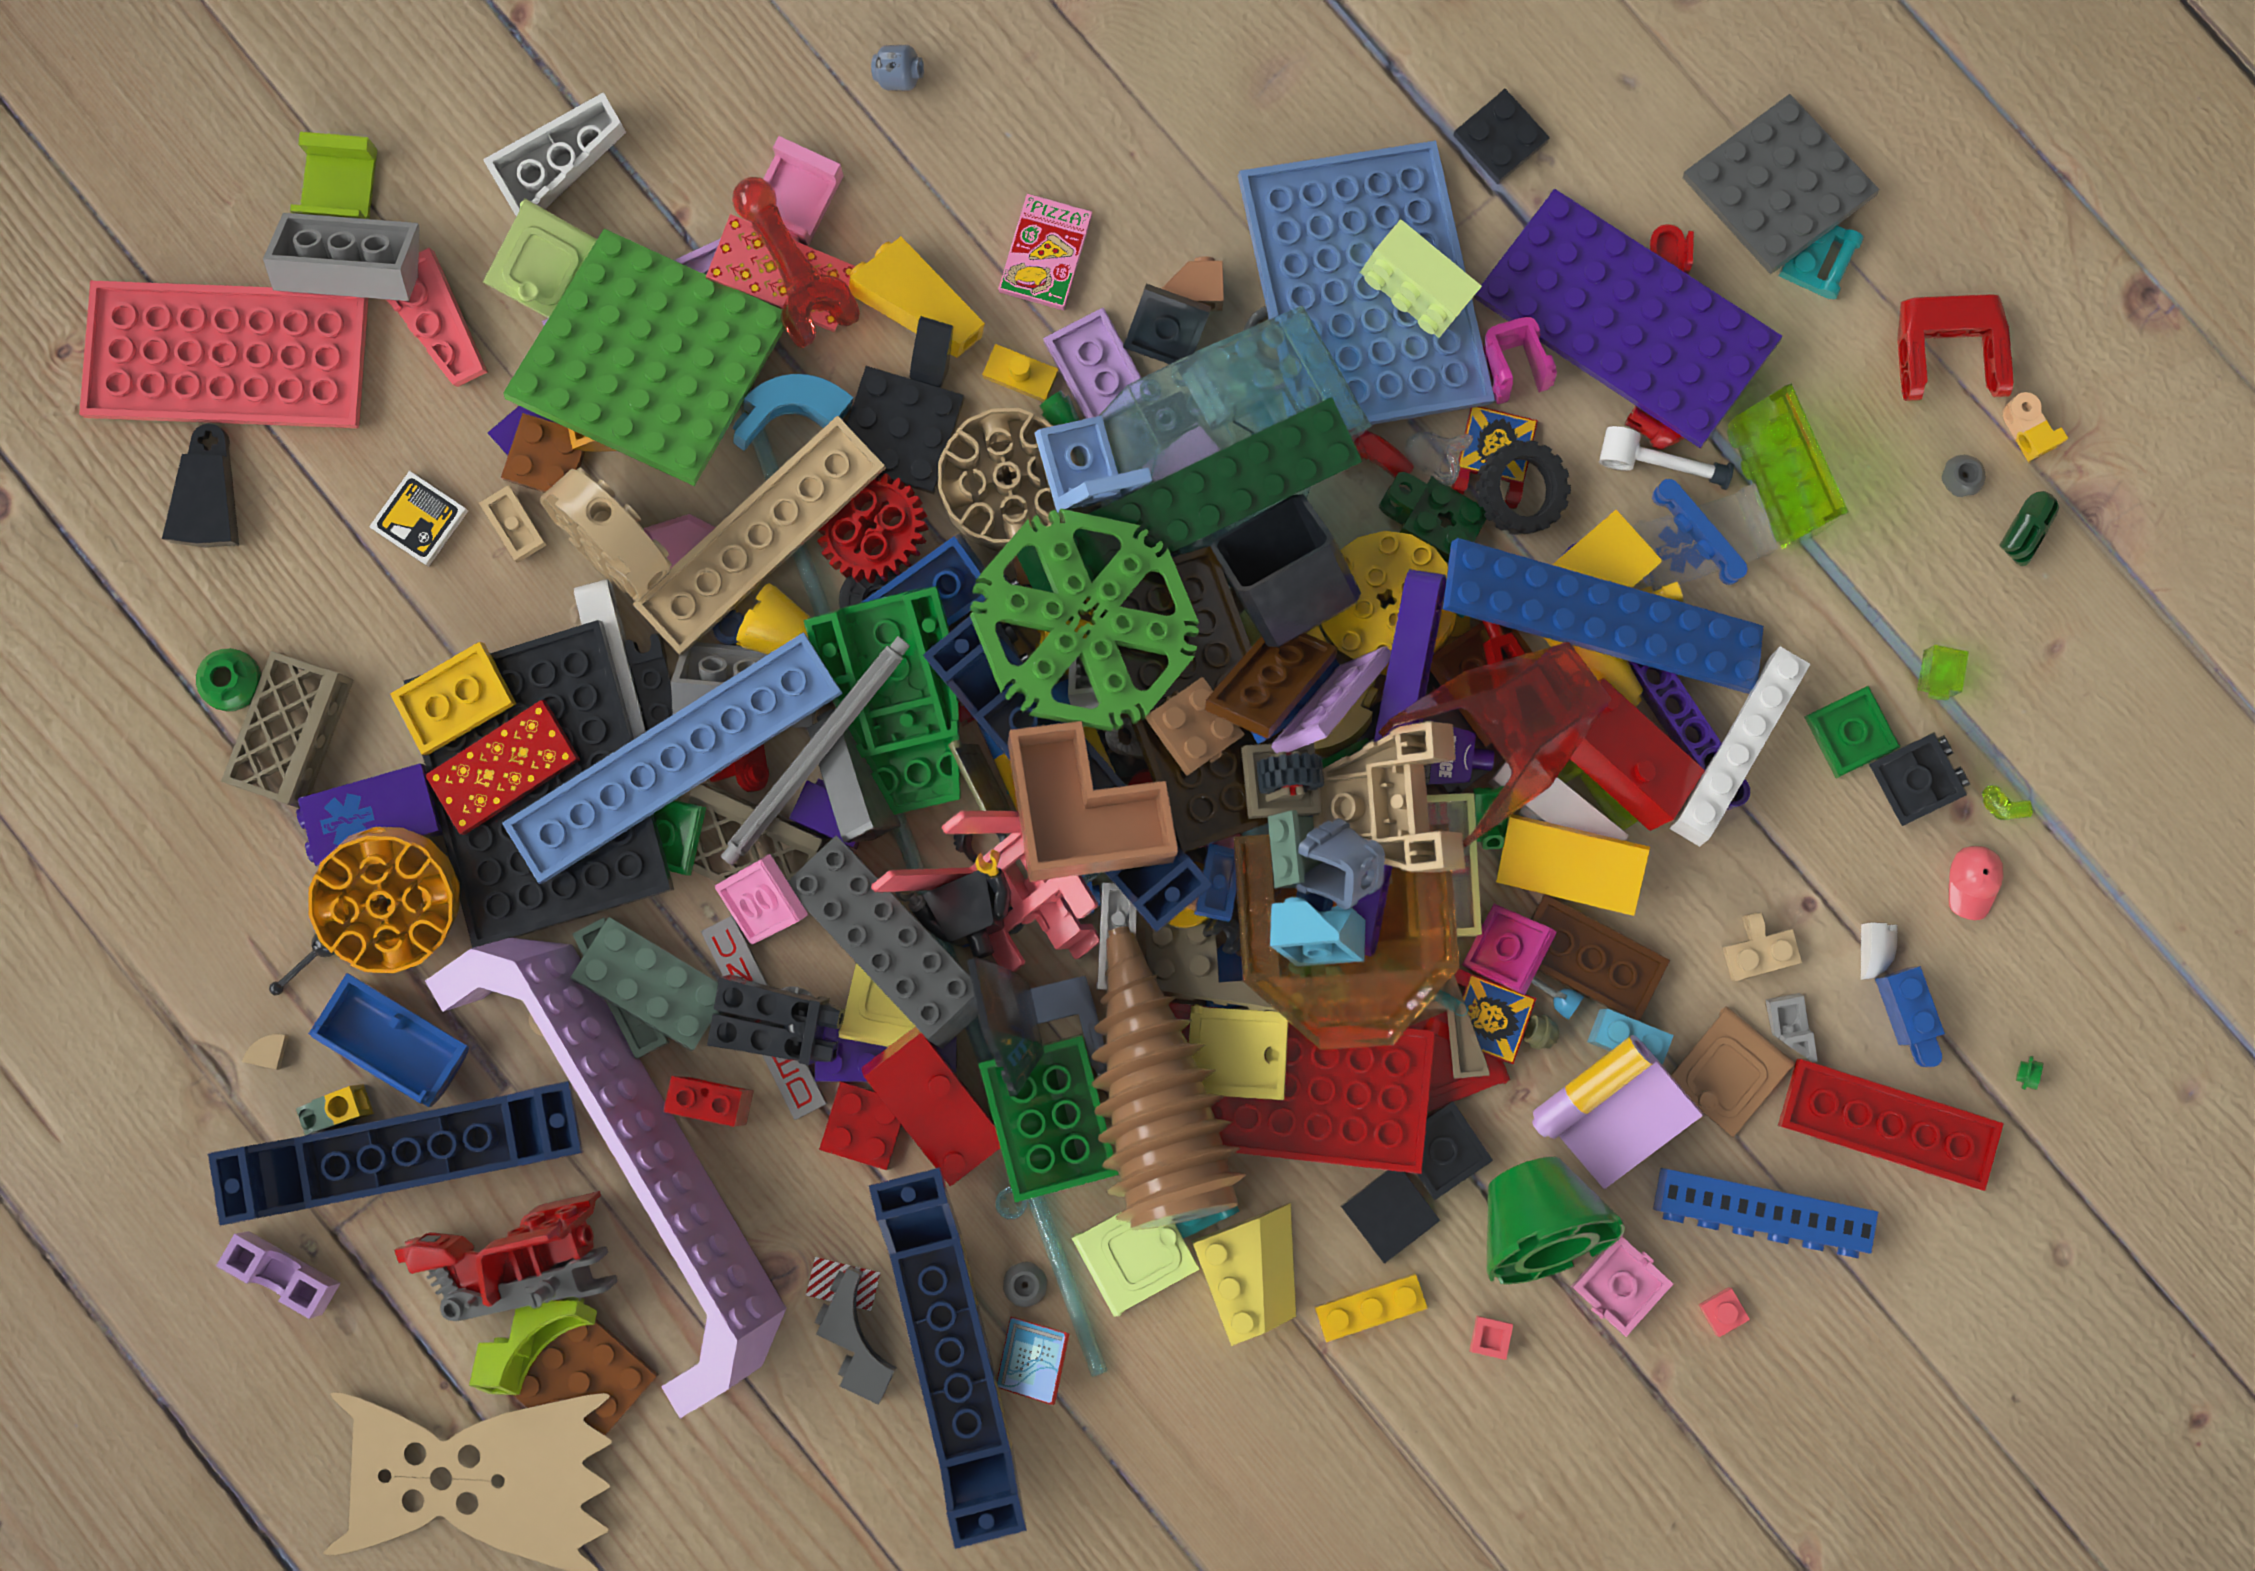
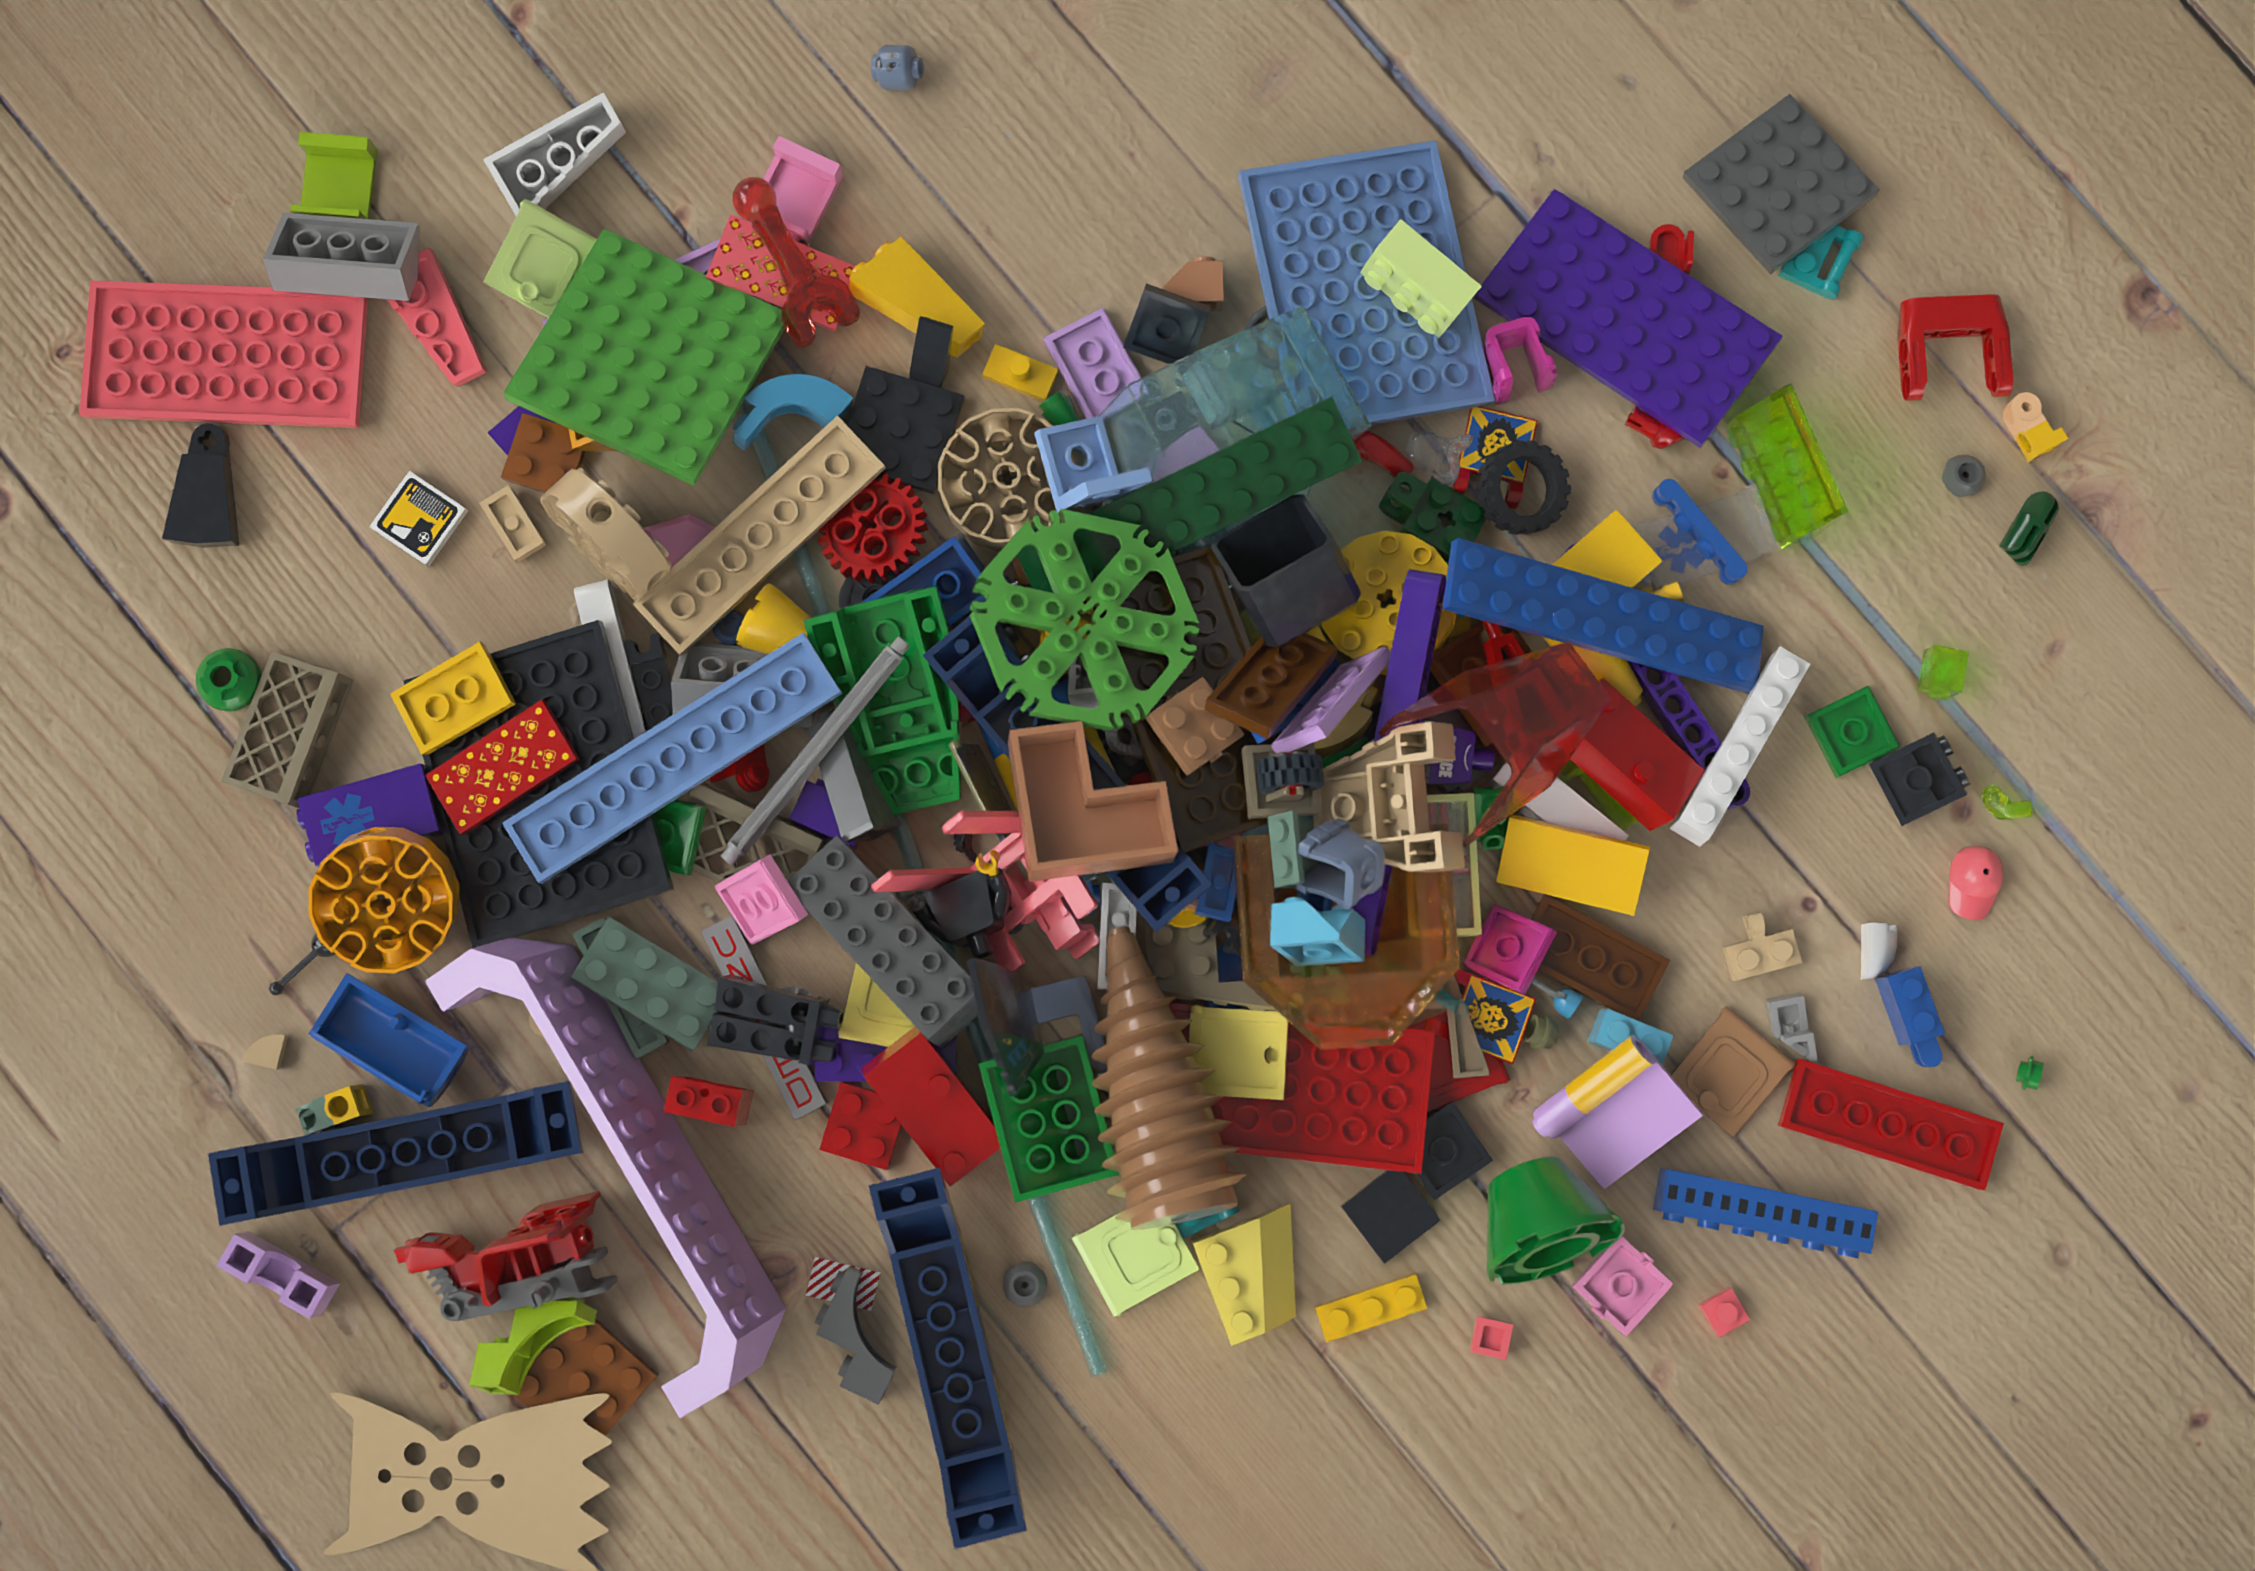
clear light blue bush [995,1187,1027,1219] -> none
piece [997,1317,1070,1405] -> none
tile [998,194,1092,311] -> none
black plate [1453,88,1550,185] -> none
white piece [1599,426,1734,490] -> none

